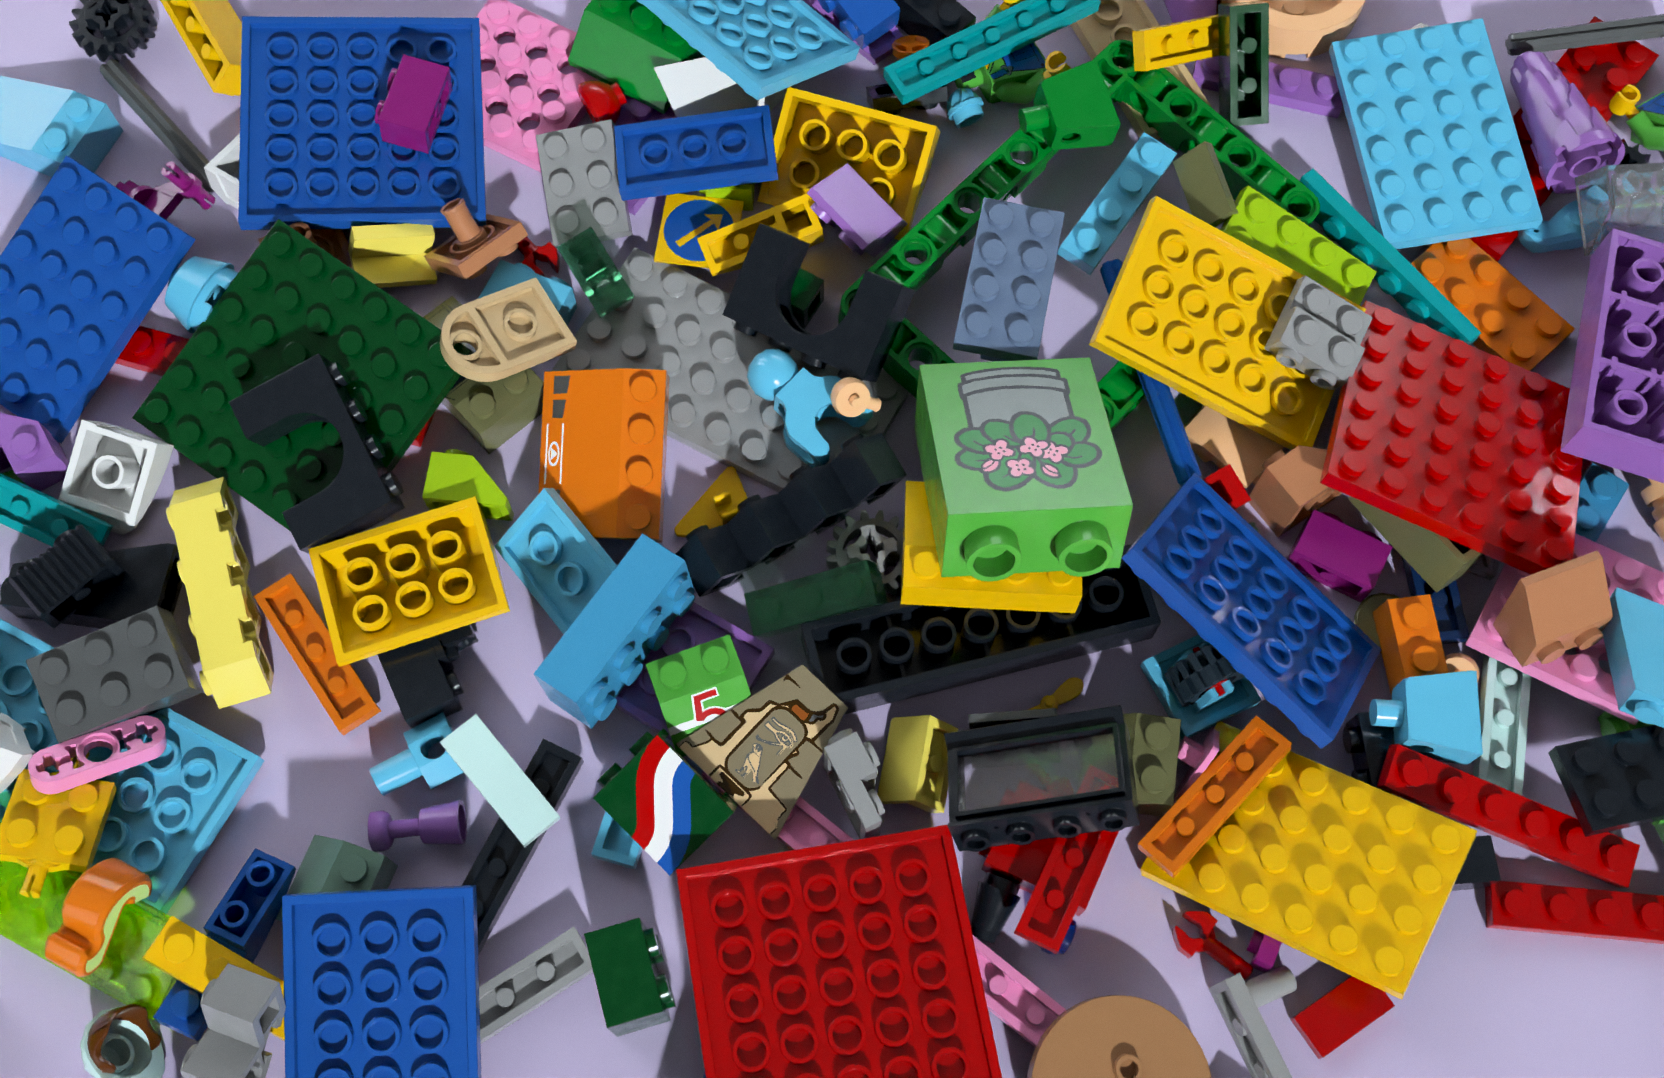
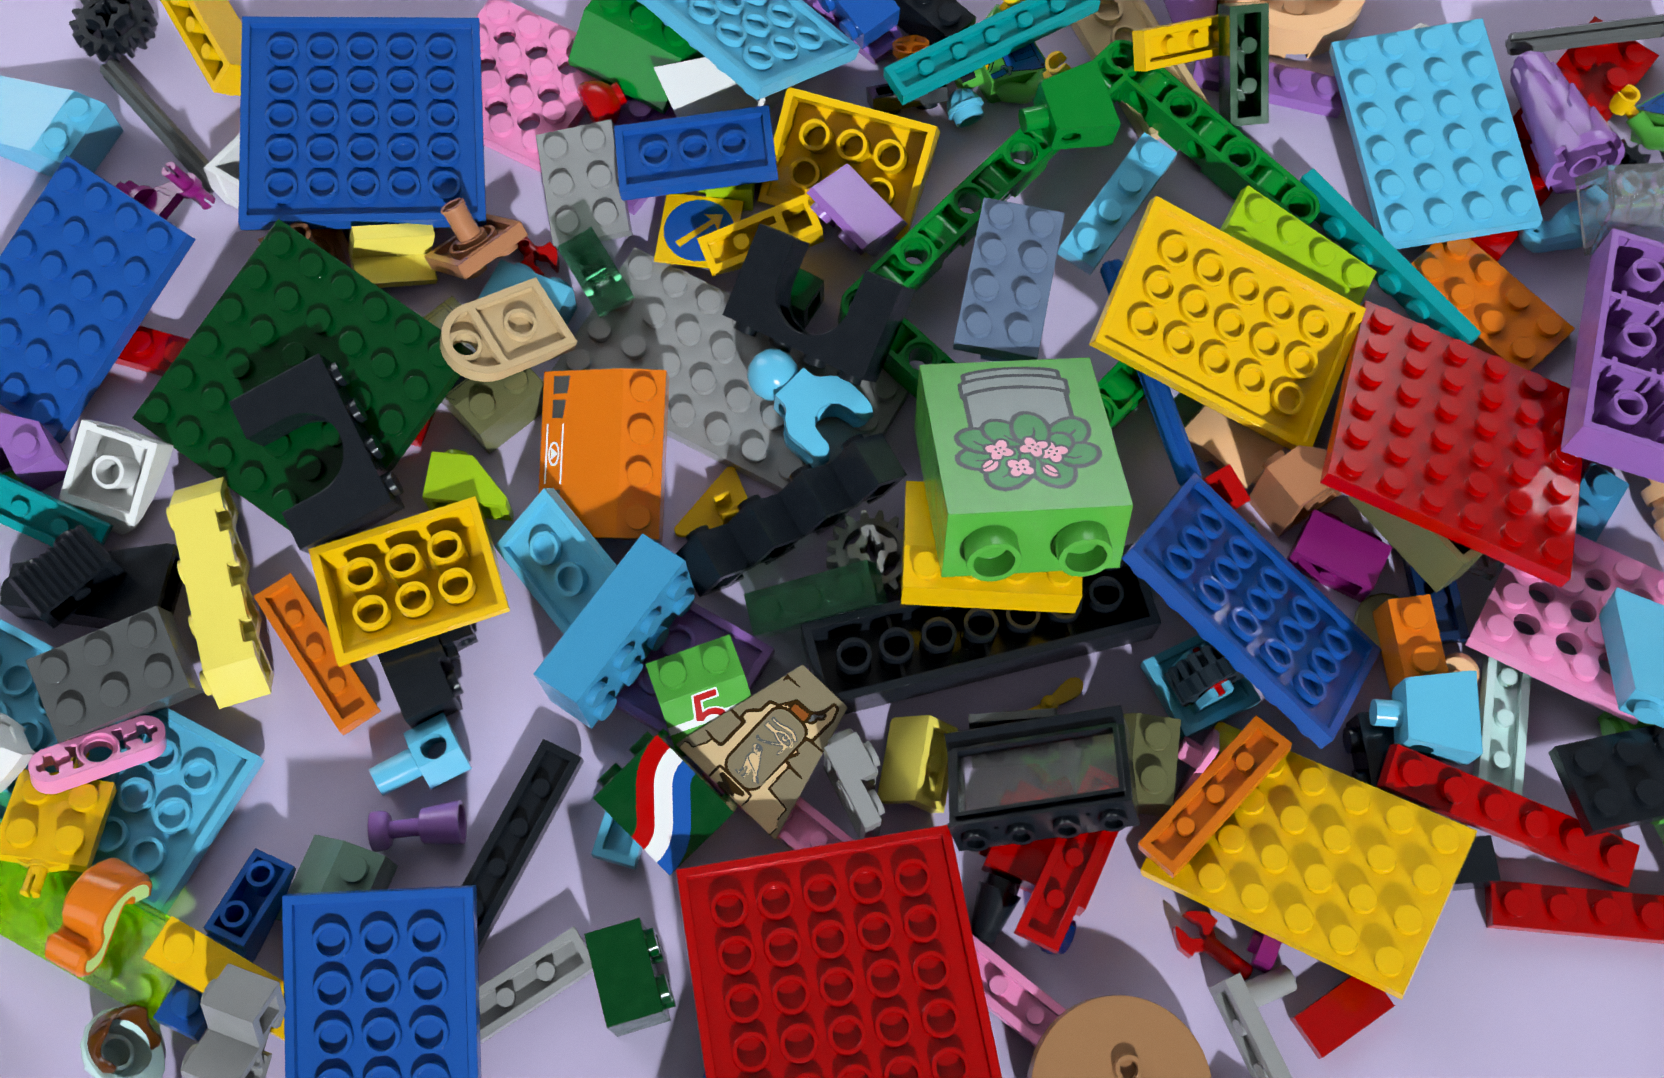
medium azure cone [165,256,238,333] -> none
magenta brick [375,54,452,154] -> none
light aqua tile [440,714,560,848] -> none
light nougat piece [830,377,882,417] -> none
olive tile [1173,141,1238,227] -> none
light grey plate [1264,275,1373,390] -> none
nougat slope [1493,551,1613,667] -> none

